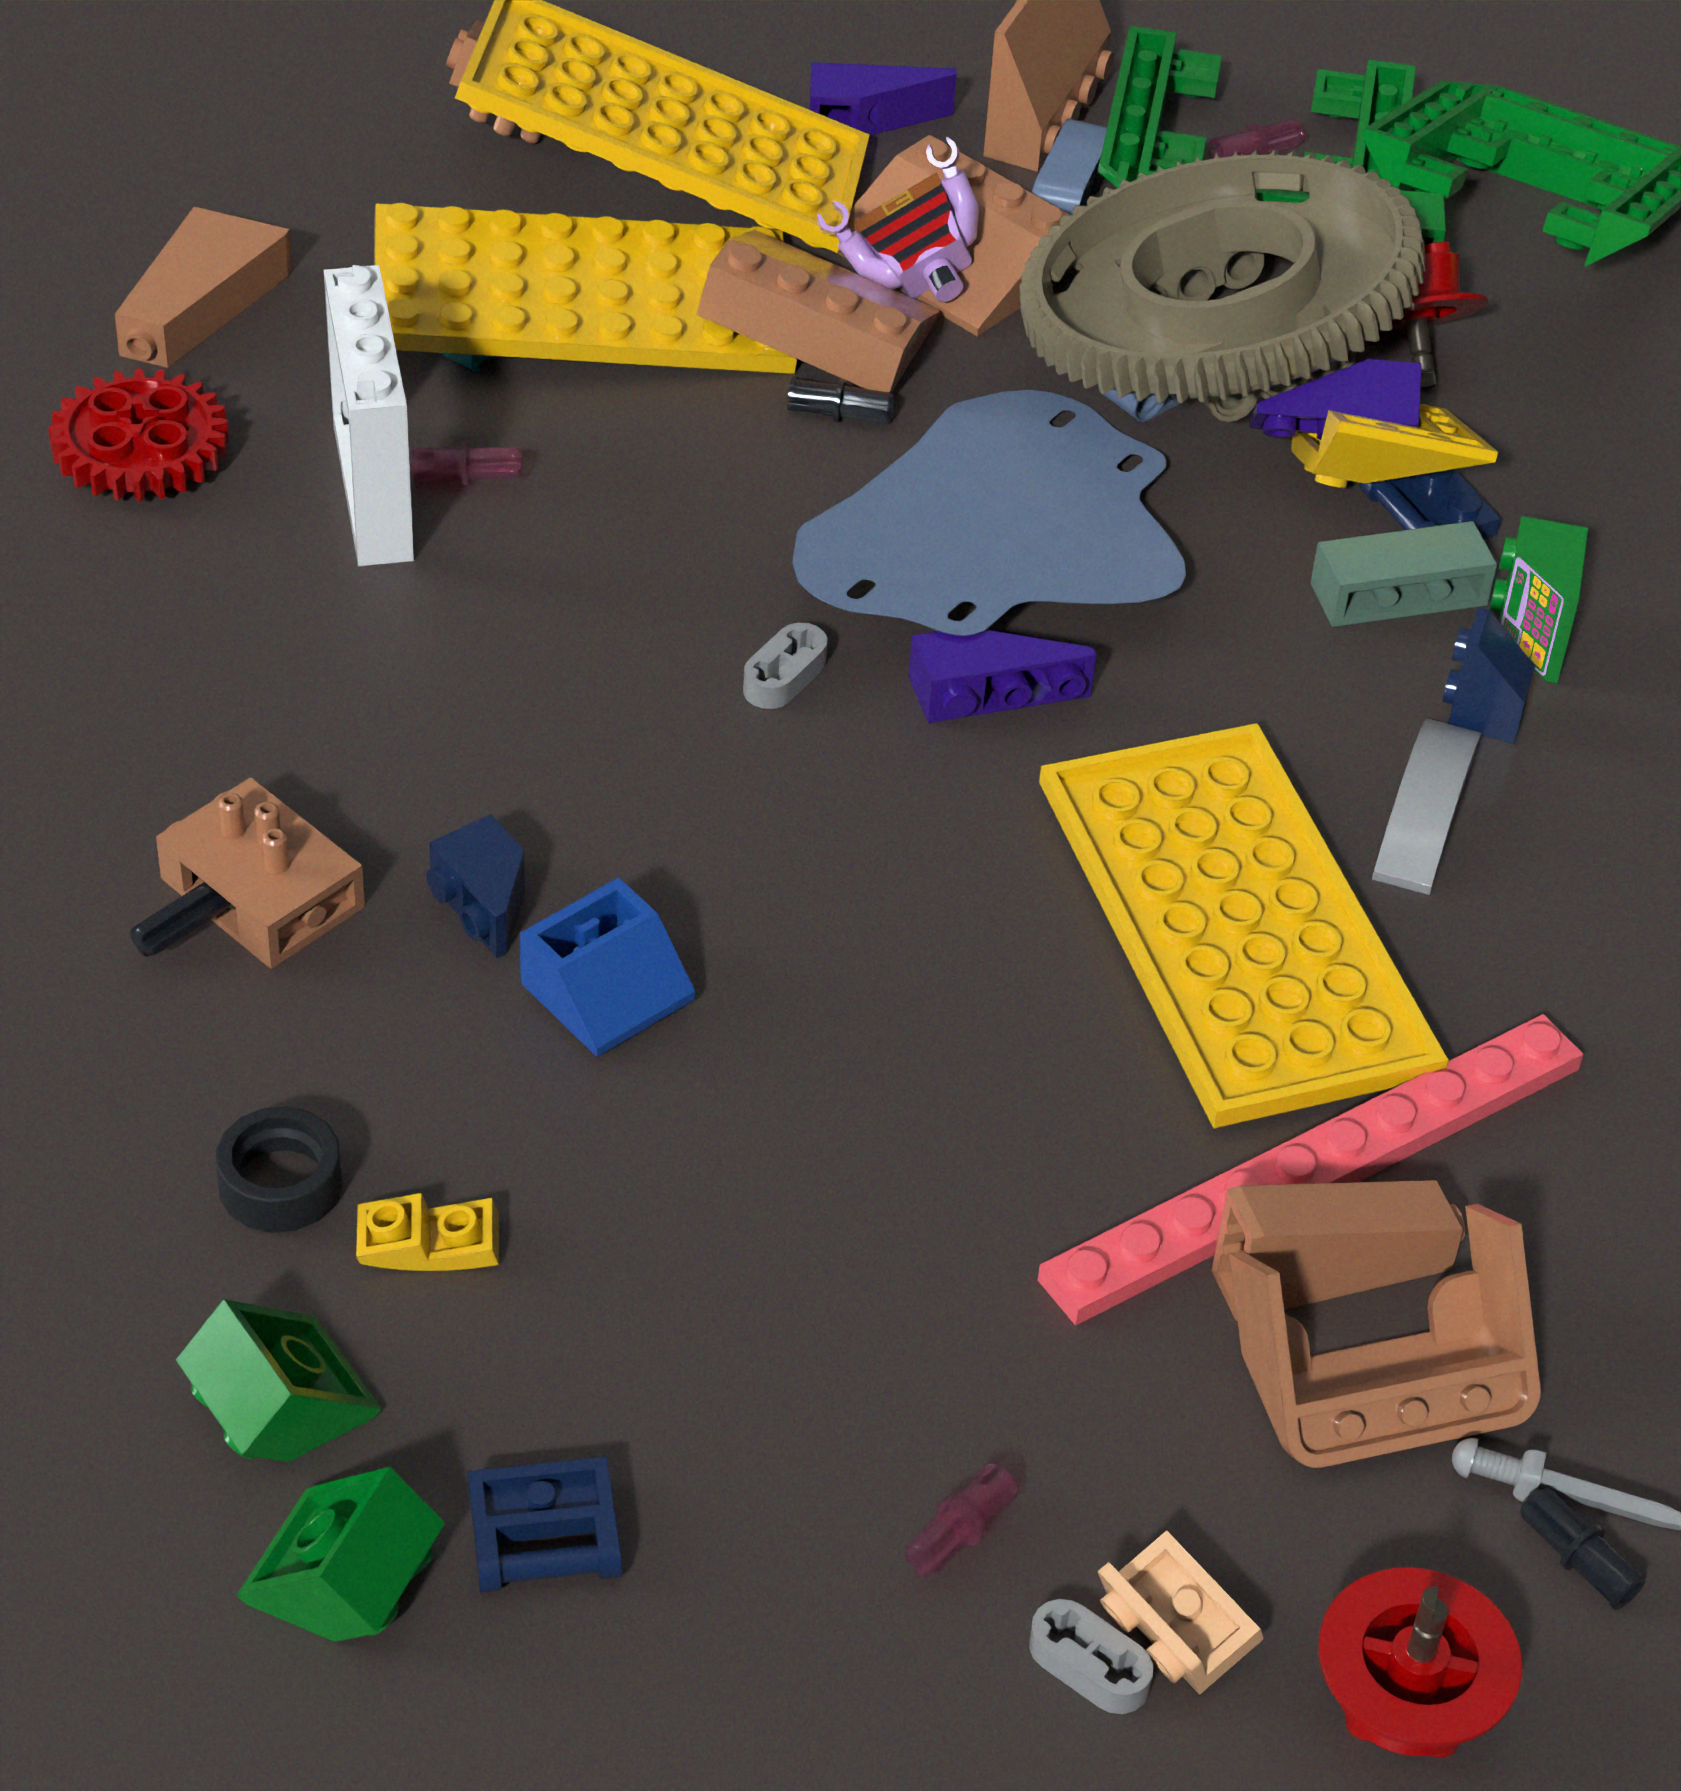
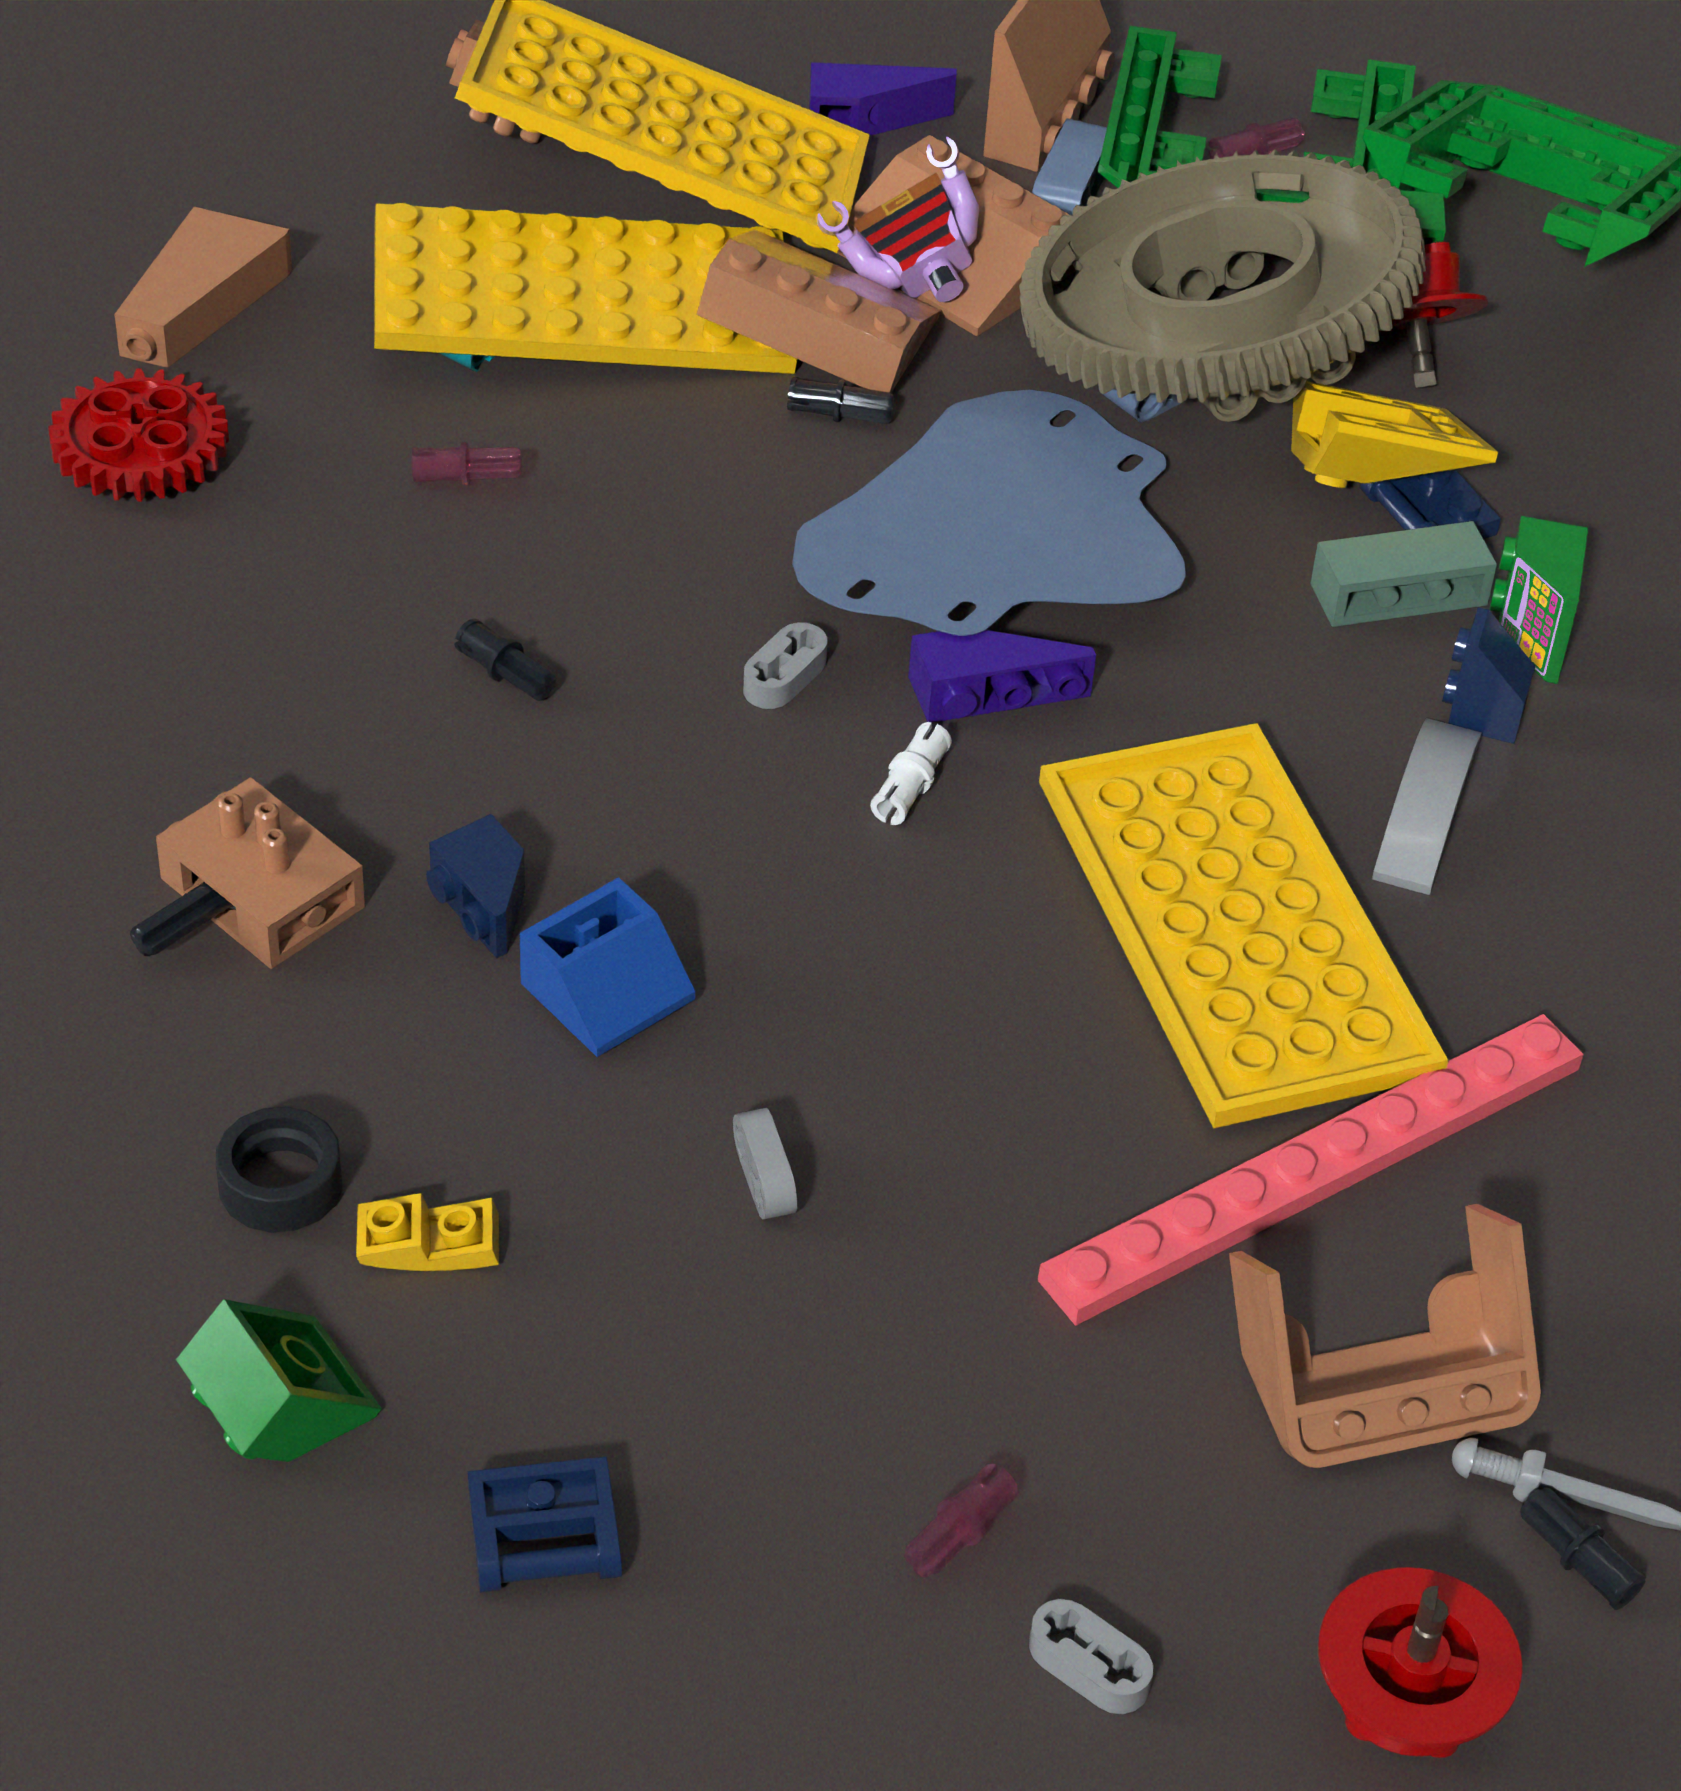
green slope [236,1467,445,1642] -> none
white window [324,265,414,566] -> none
light nougat bracket [1097,1531,1264,1695] -> none
nougat slope [1211,1180,1465,1321] -> none
dark purple slope [1249,359,1422,440] -> none
none -> black axle [454,618,556,701]
none -> light grey beam [733,1108,797,1220]
none -> white pin [870,722,952,825]

